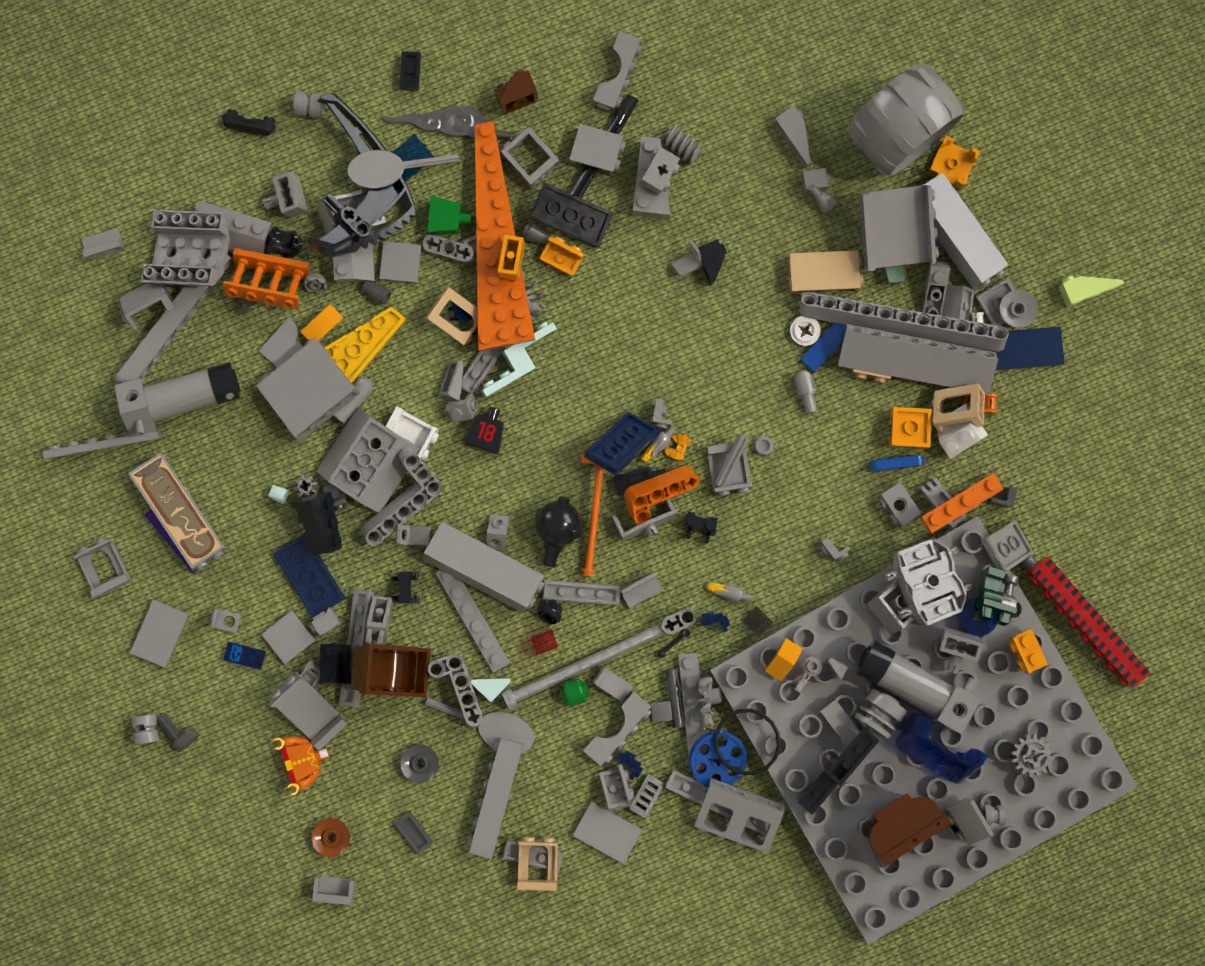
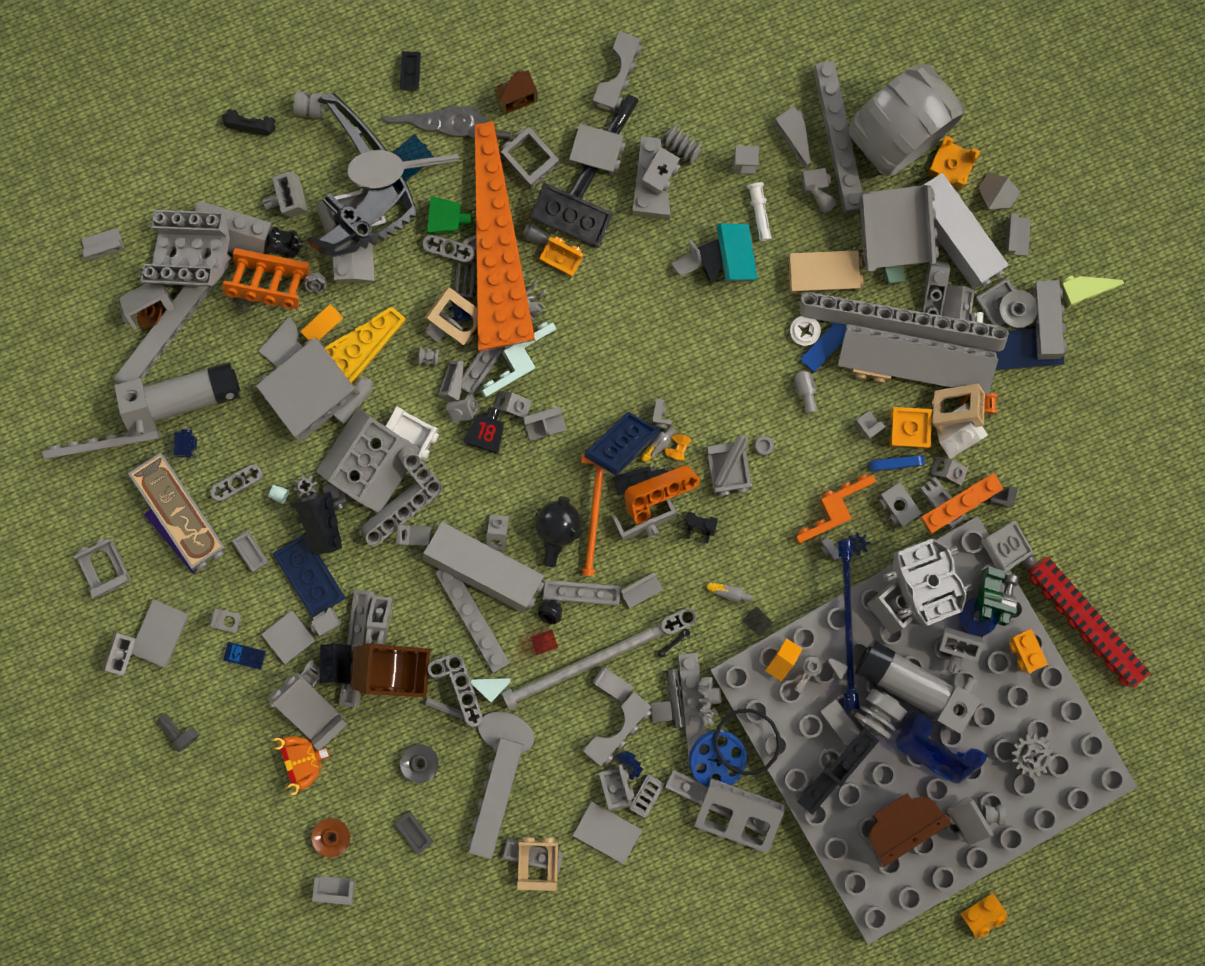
light grey wheel [131,714,160,745] -> none
dark grey cone [362,281,391,305] -> none
light grey tile [379,241,422,284] -> none
black piece [391,572,419,604] -> none
light orange brick [498,235,525,281] -> none
green head [560,678,590,707] -> none
clear blue bracket [699,611,730,632] -> none
none -> light grey brick [102,633,135,676]
none -> dark orange dish [137,300,162,329]
none -> clear blue window [174,429,197,458]
none -> light grey beam [211,465,263,501]
none -> light grey tile [232,530,269,573]
none -> light grey bush [418,347,439,366]
none -> light grey bracket [425,312,463,343]
none -> dark grey tile [455,260,477,299]
none -> light grey bracket [494,391,532,418]
none -> light grey panel [523,406,566,441]
none -> teal tile [716,223,758,281]
none -> light grey panel [733,146,759,175]
none -> white pin [747,182,772,241]
none -> orange bracket [795,474,877,544]
none -> light grey brick [813,61,862,216]
none -> clear blue hose [837,540,860,710]
none -> clear blue gear [845,532,870,556]
none -> light grey panel [854,411,885,440]
none -> light grey bracket [931,457,968,485]
none -> light orange bracket [960,893,1008,939]
none -> light grey slope [978,173,1020,209]
none -> light grey panel [1005,213,1031,256]
none -> light grey brick [1033,280,1067,360]

